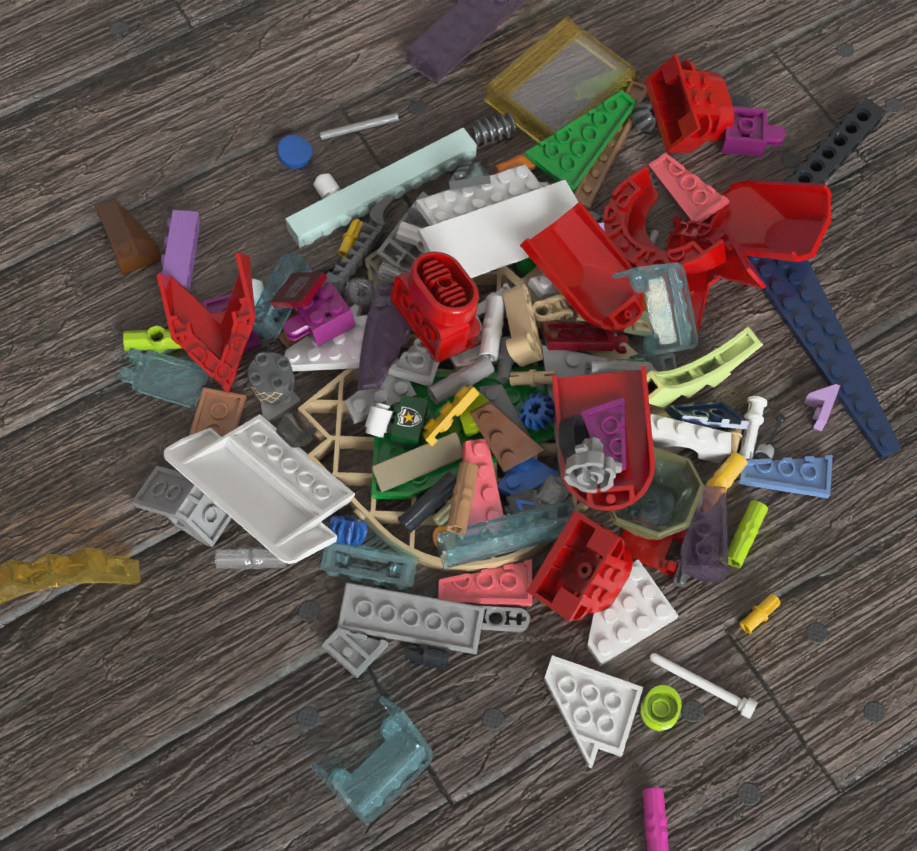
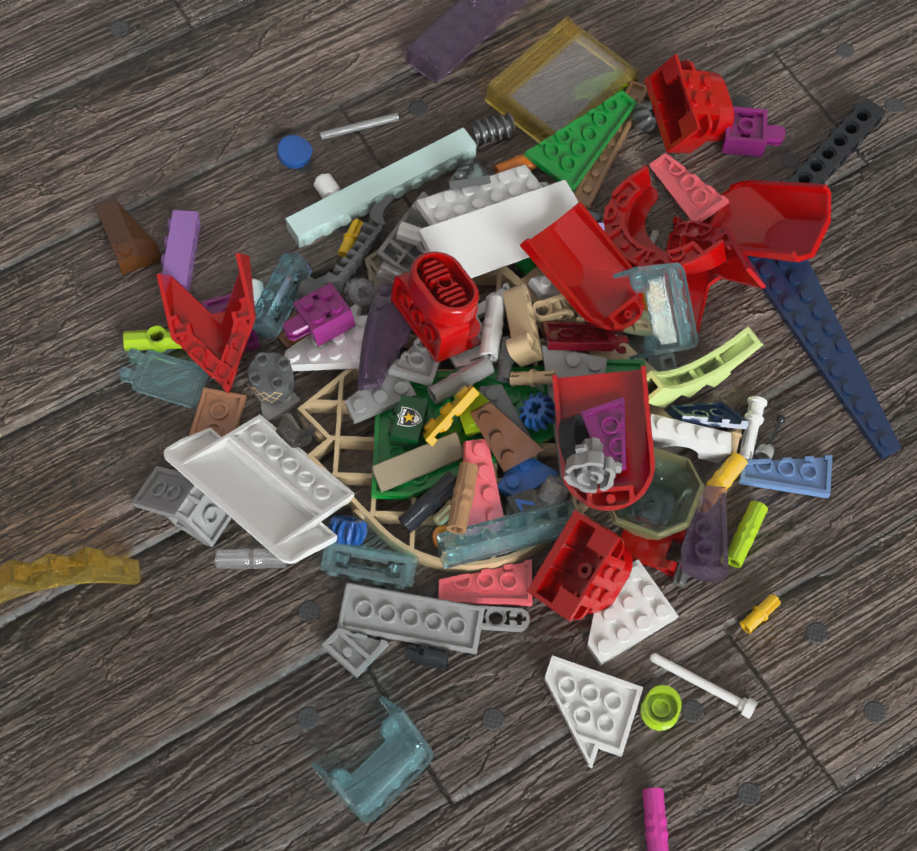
dark red tile [270,272,327,308] -> none
white brick [365,403,393,438] -> none
light grey axle [584,360,653,375] -> none
lavender slope [804,384,840,431] -> none

